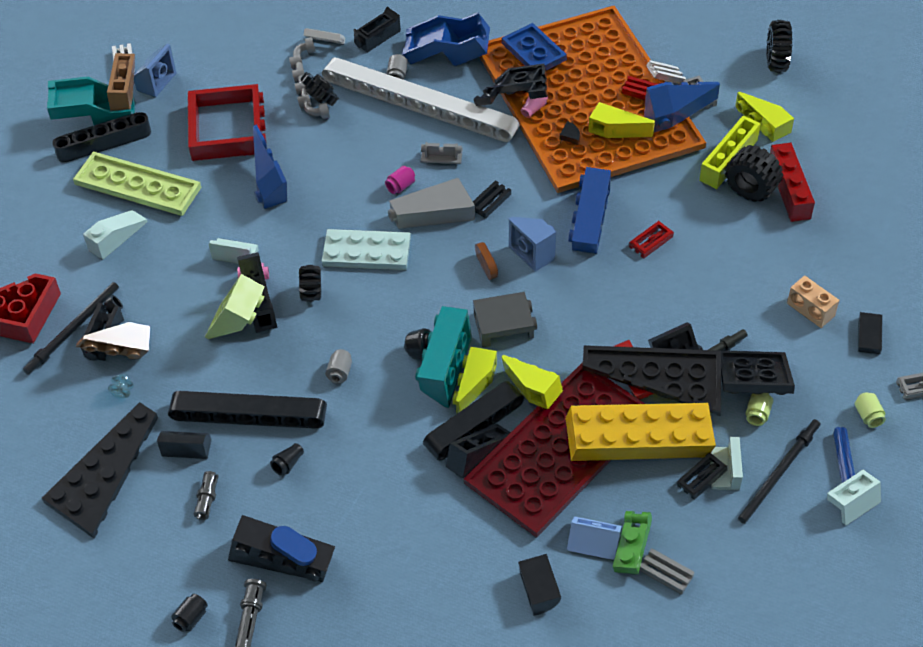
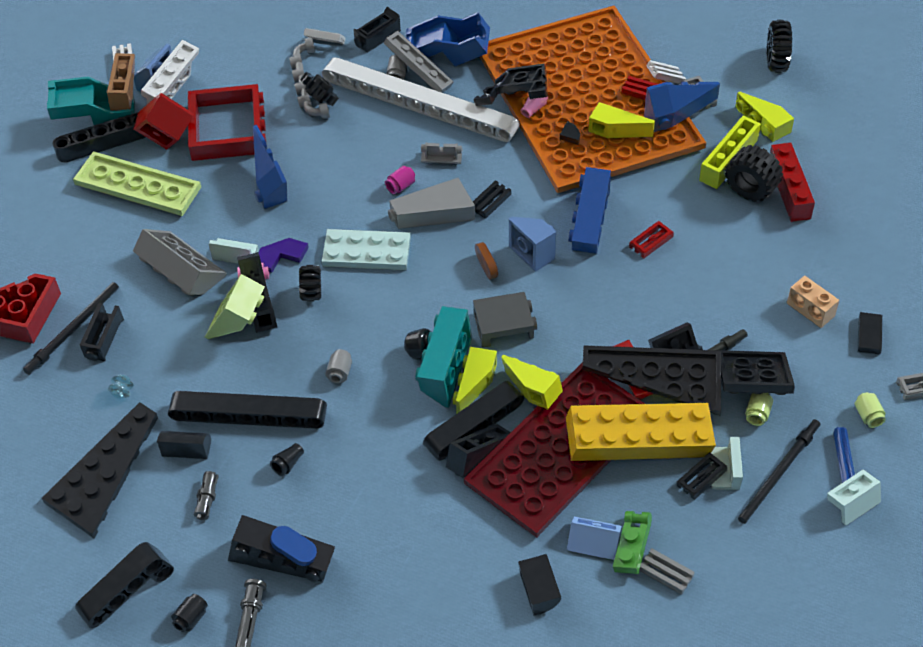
slope [76,322,150,359] -> none
light aqua slope [83,210,148,260] -> none
black hinge [104,295,123,314] -> none
blue plate [502,23,567,70] -> none
none -> black beam [75,542,174,628]
none -> light grey slope [133,229,227,296]
none -> red slope [134,93,194,150]
none -> white fence [141,40,199,104]
none -> dark purple tile [258,238,309,273]
none -> light grey plate [384,31,453,93]

